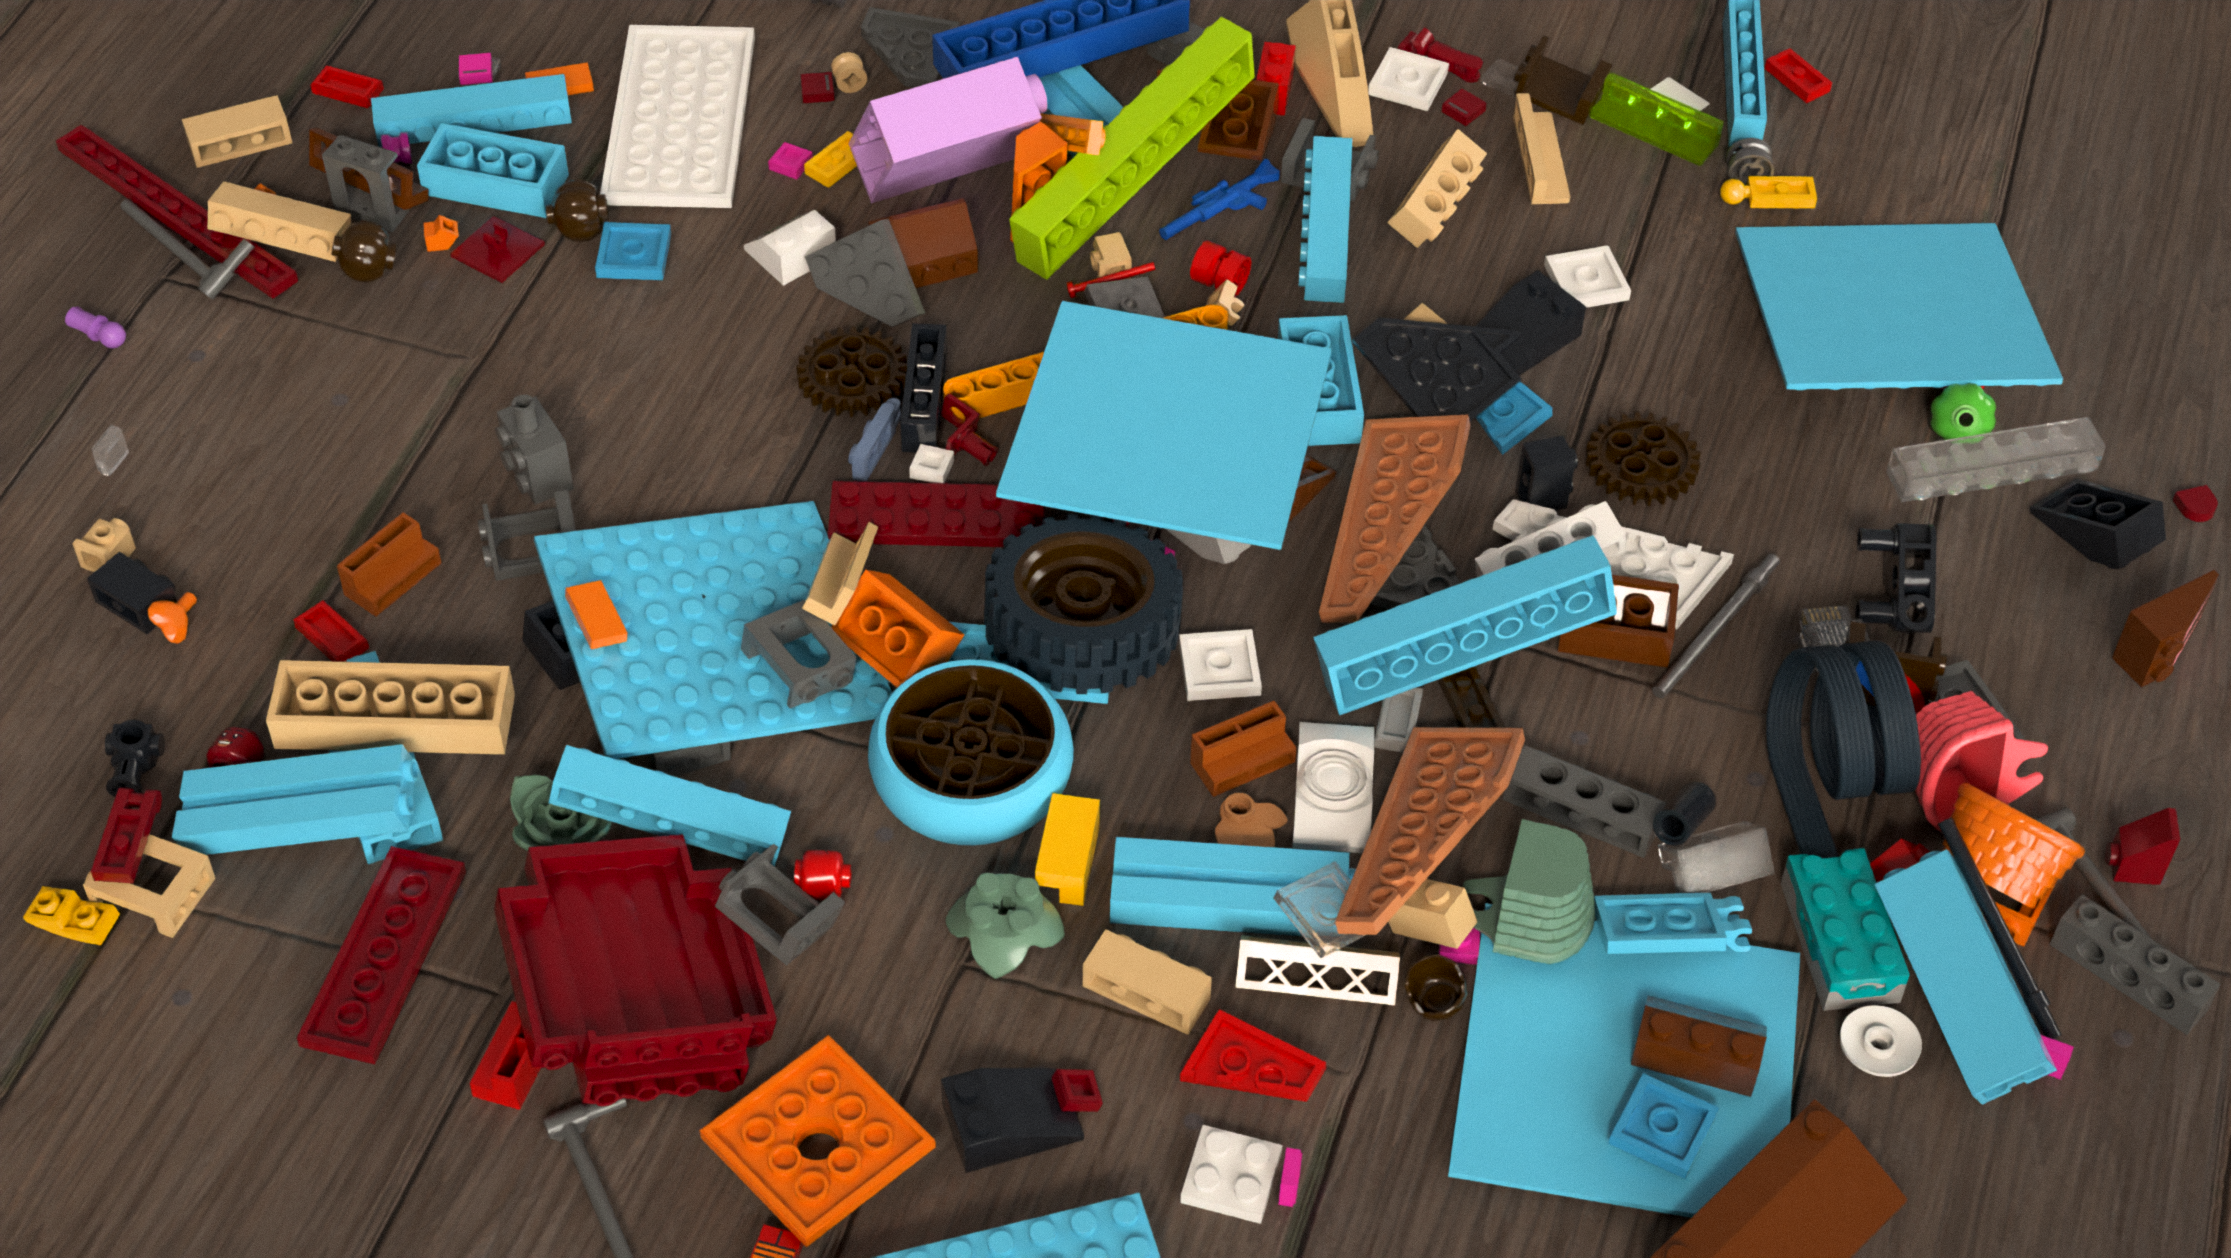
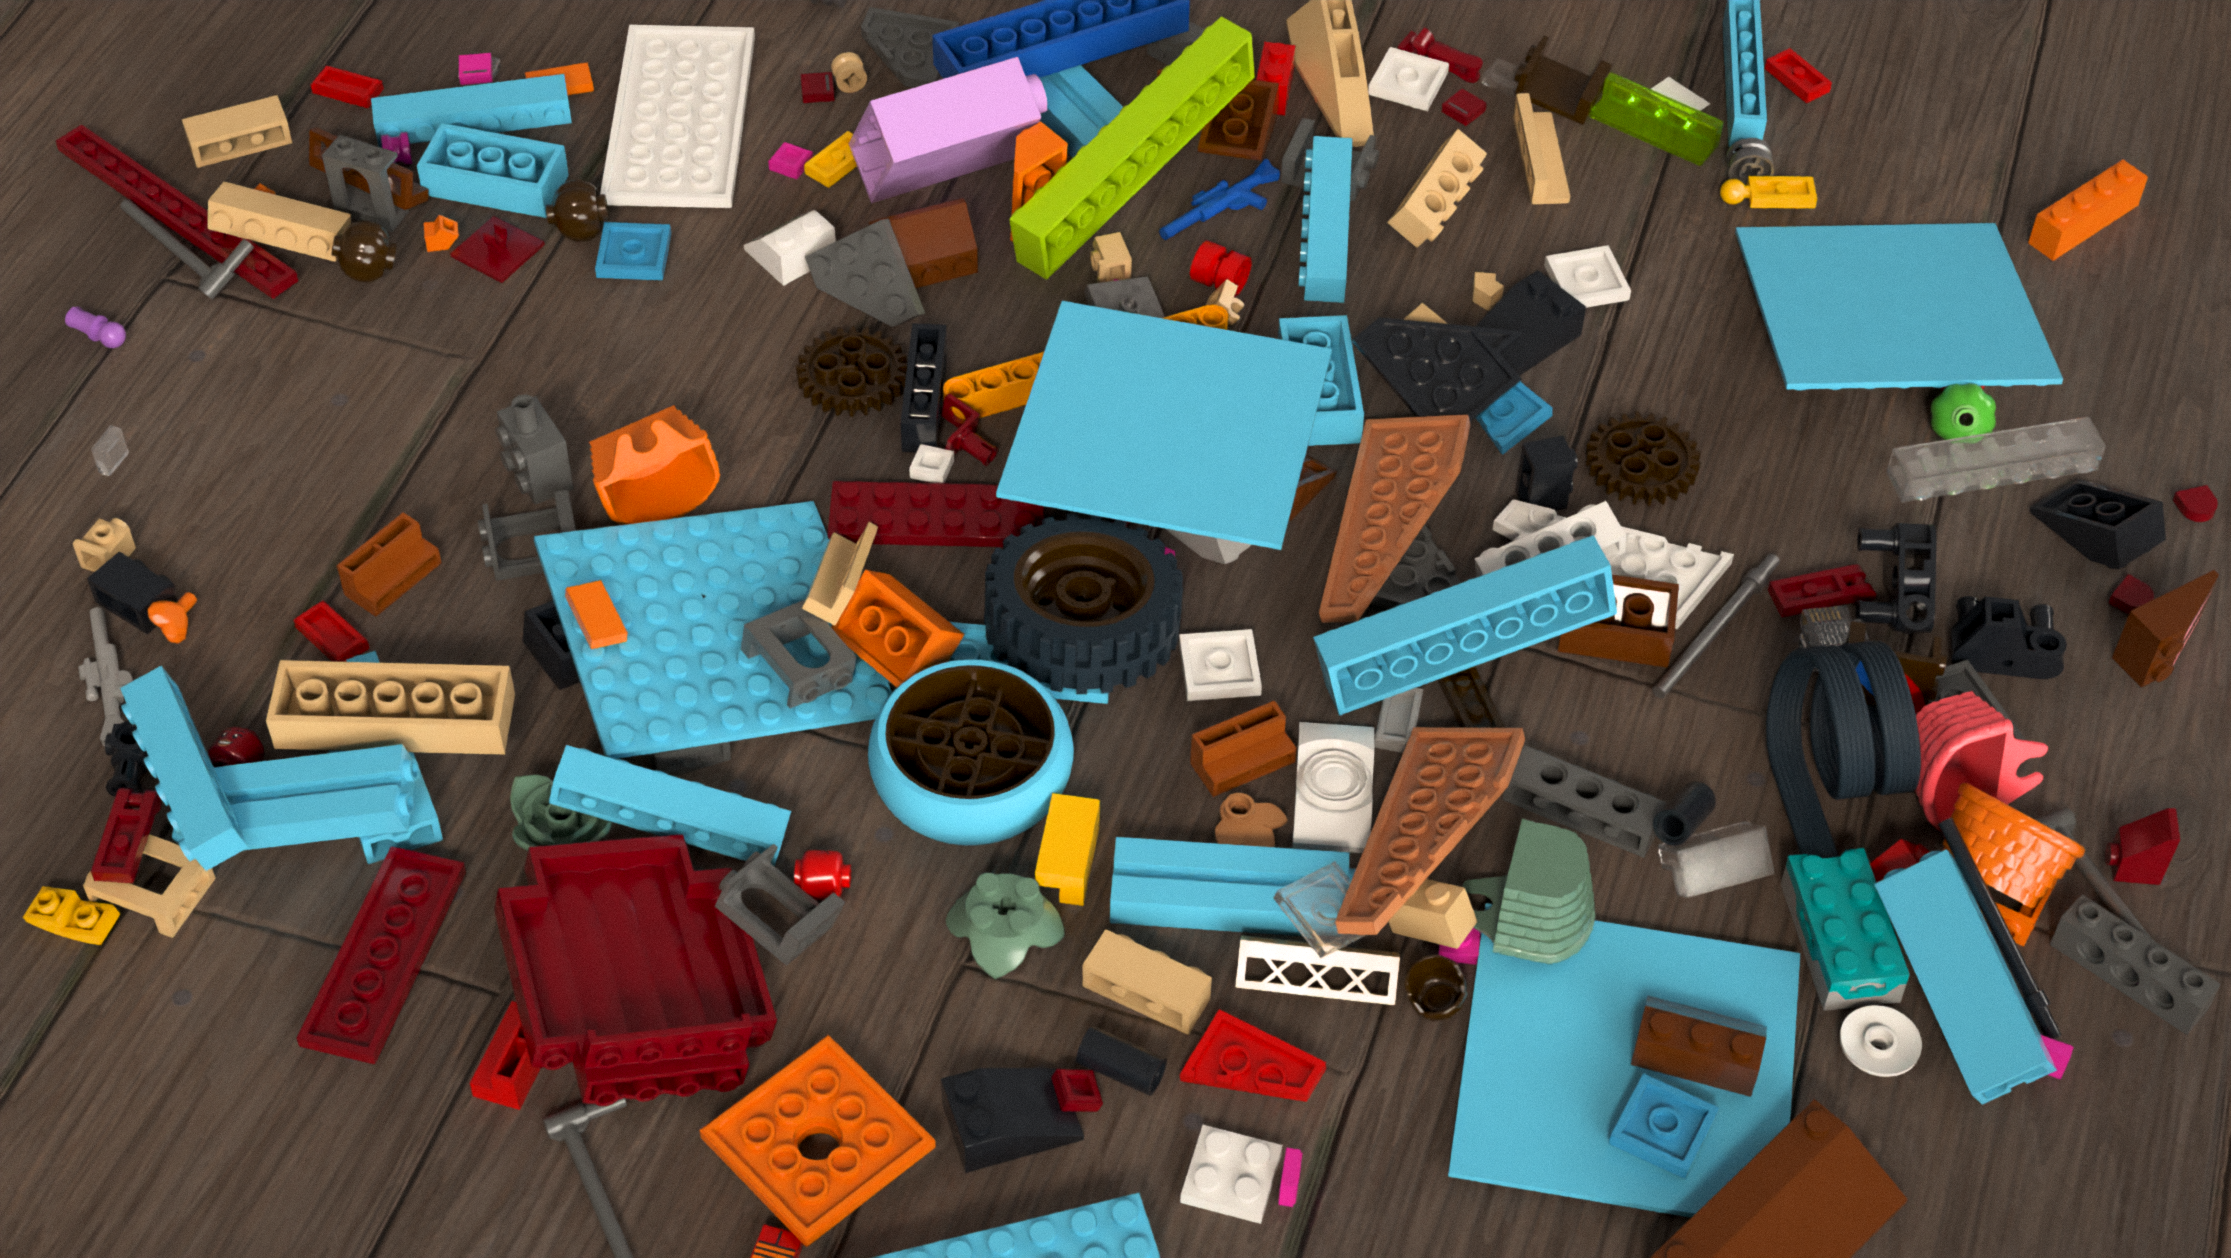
sand blue hinge [848,398,901,482] -> none
light orange plate [1038,113,1106,155] -> none
red piece [1067,262,1156,298] -> none
medium azure tile [1594,893,1752,954] -> none
none -> light grey piece [78,607,134,747]
none -> medium azure brick [120,666,248,871]
none -> orange piece [589,405,721,525]
none -> black pin [1076,1026,1167,1096]
none -> tan piece [1473,272,1504,311]
none -> dark red plate [1768,564,1876,618]
none -> black piece [1951,596,2067,679]
none -> orange brick [2028,160,2148,261]
none -> dark red tile [2108,574,2154,614]

